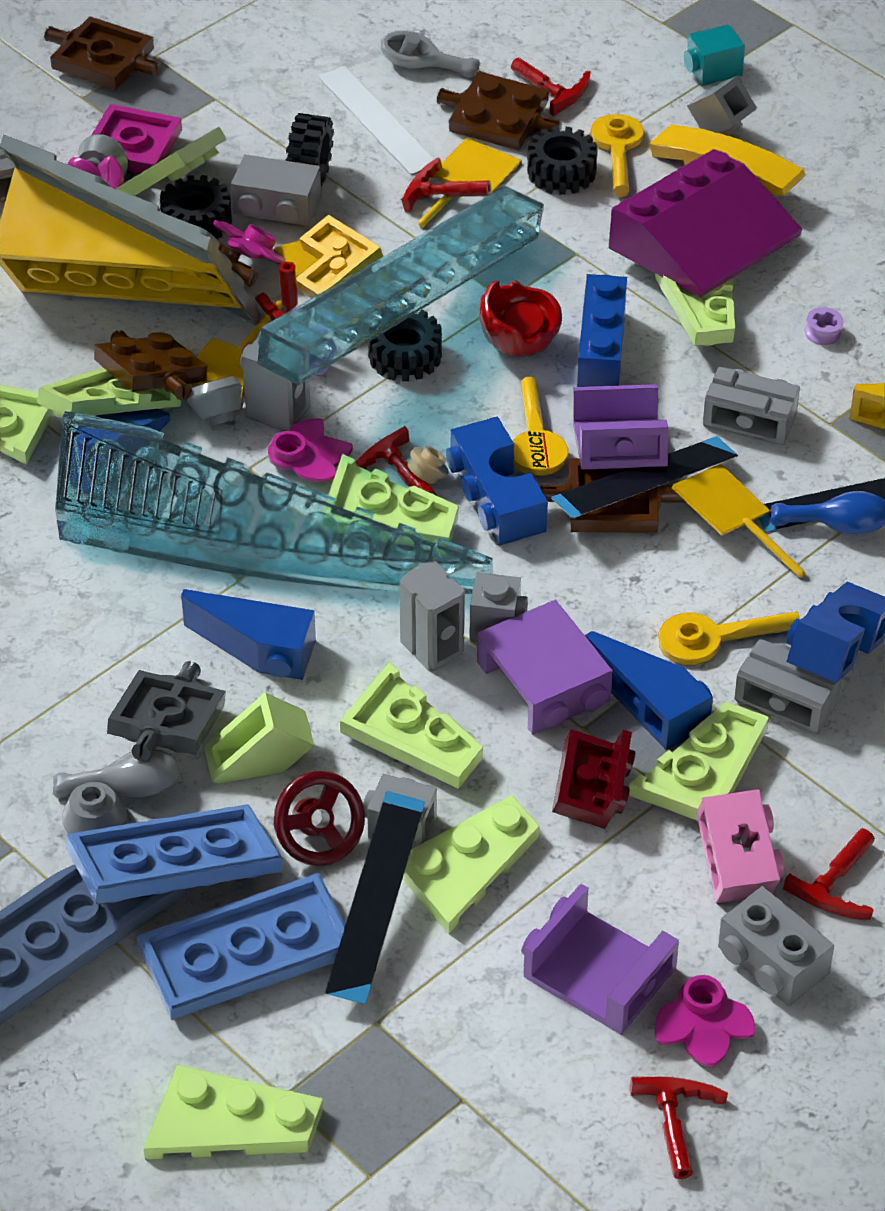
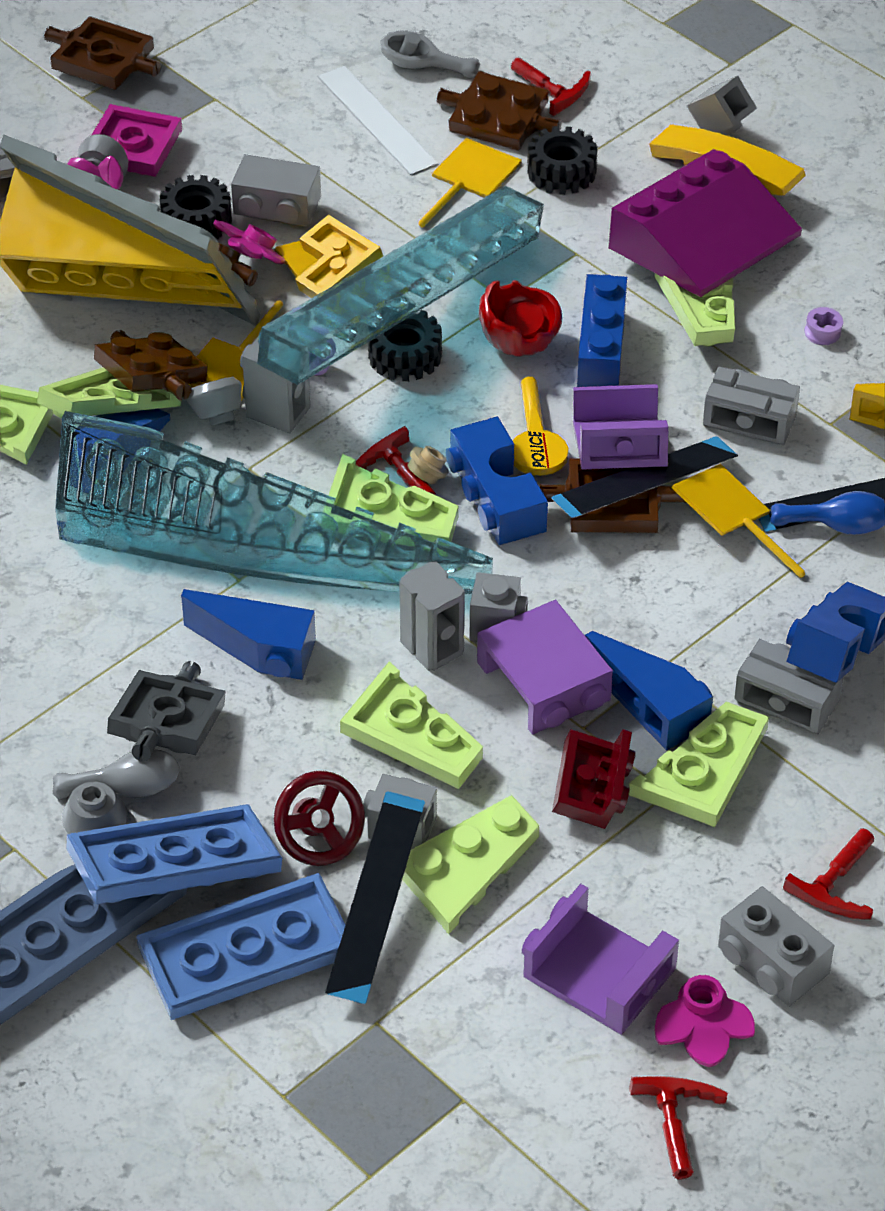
yellowish green wing [116,126,227,196] -> none
yellowish green wing [144,1065,323,1160] -> none
yellowish green slope [204,692,315,784] -> none
red piece [255,262,310,344] -> none
dark pink plate [268,418,353,482] -> none
black tyre [285,113,334,186] -> none
red piece [401,157,491,212] -> none
yellow piece [590,114,644,197] -> none
yellow piece [658,611,800,665] -> none
teal brick [684,24,745,86] -> none
bright pink brick [696,789,784,904] -> none

